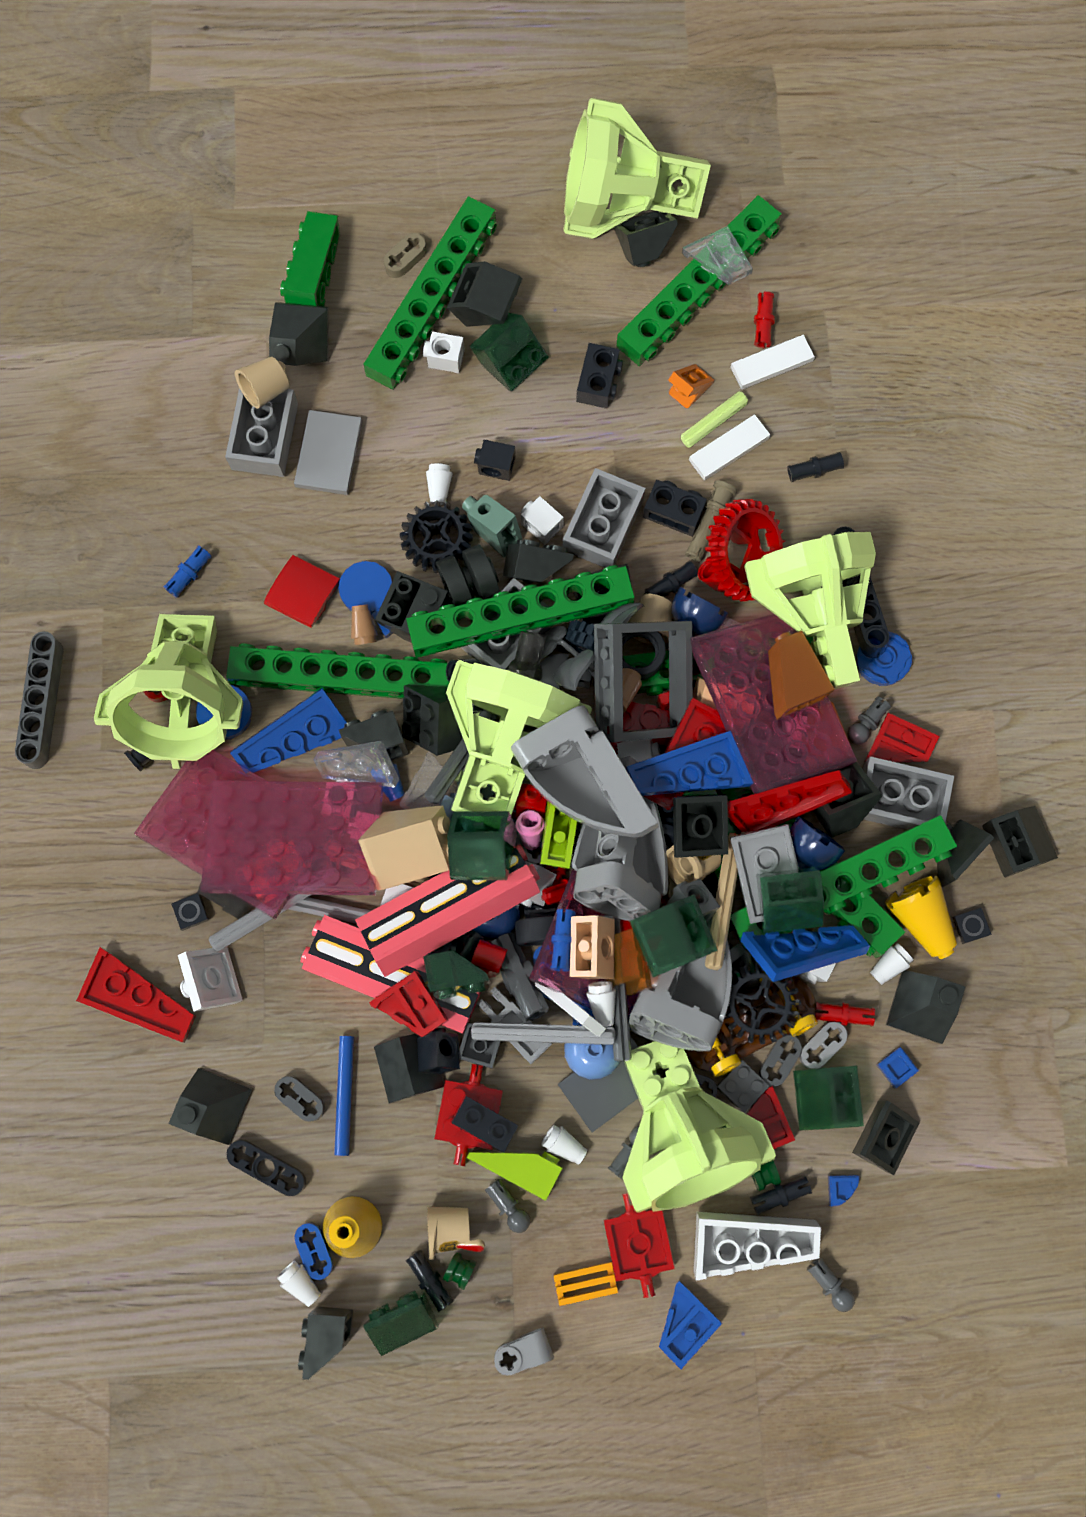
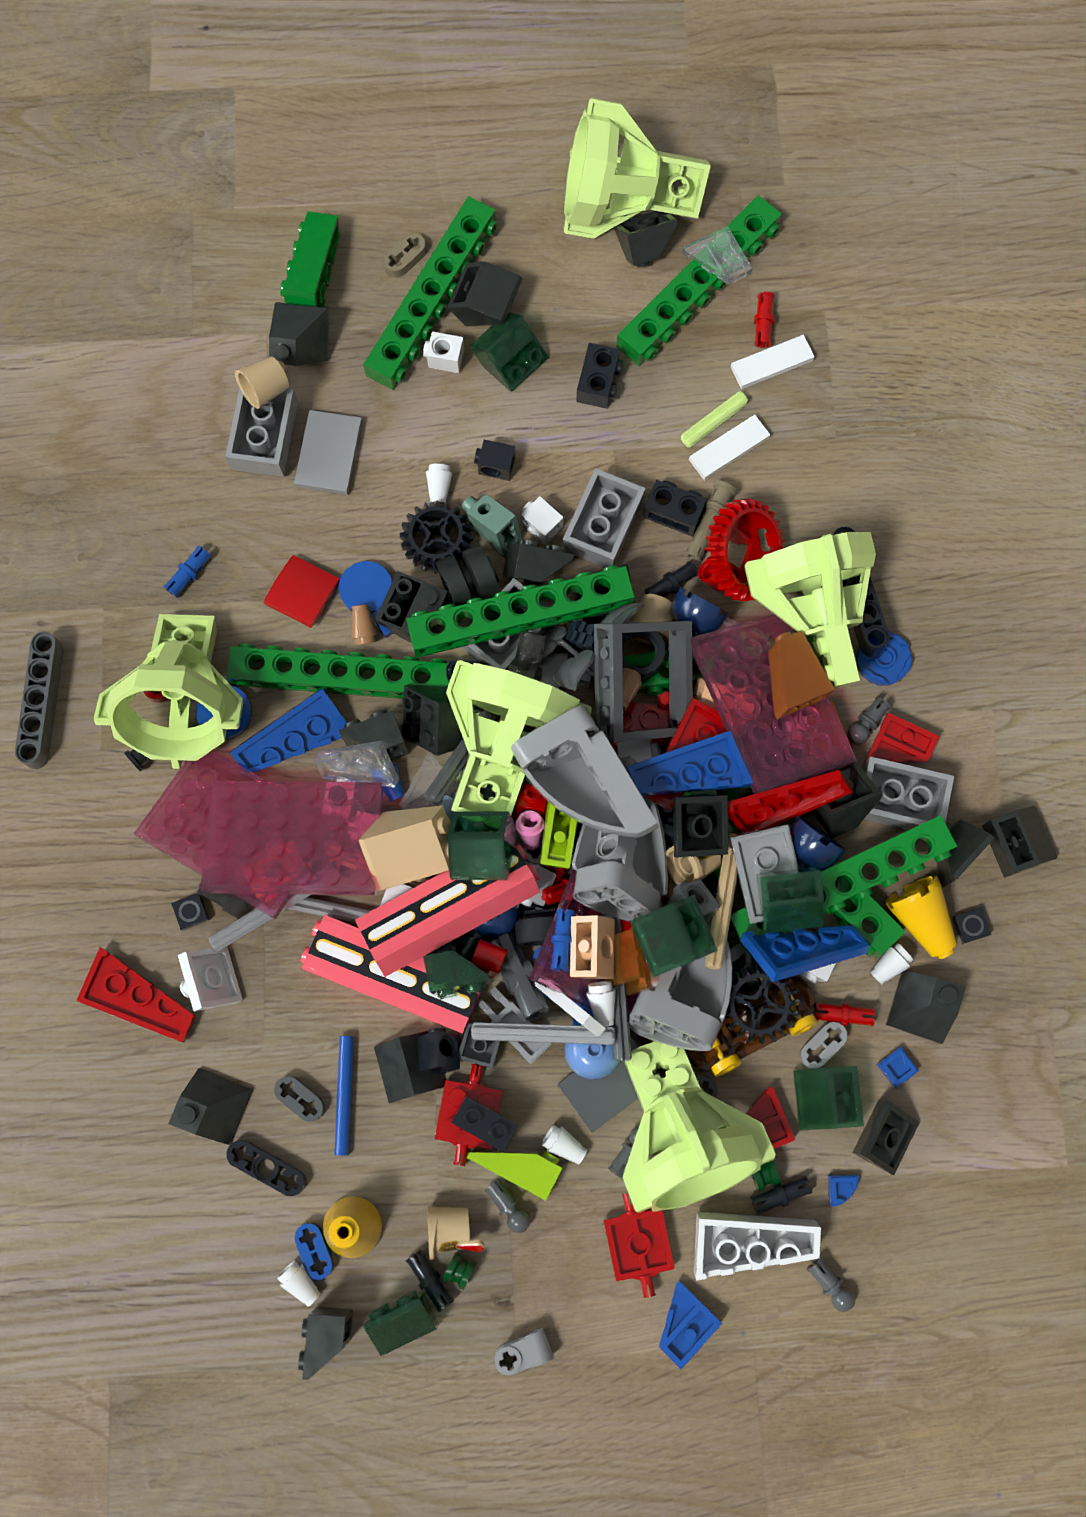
red wing [369,971,449,1037] -> none
light orange tile [553,1262,618,1306] -> none
orange slope [668,364,715,408] -> none
dark grey piece [717,1060,769,1113] -> none
dark grey beam [759,1035,802,1086] -> none
black pin [787,452,844,482] -> none

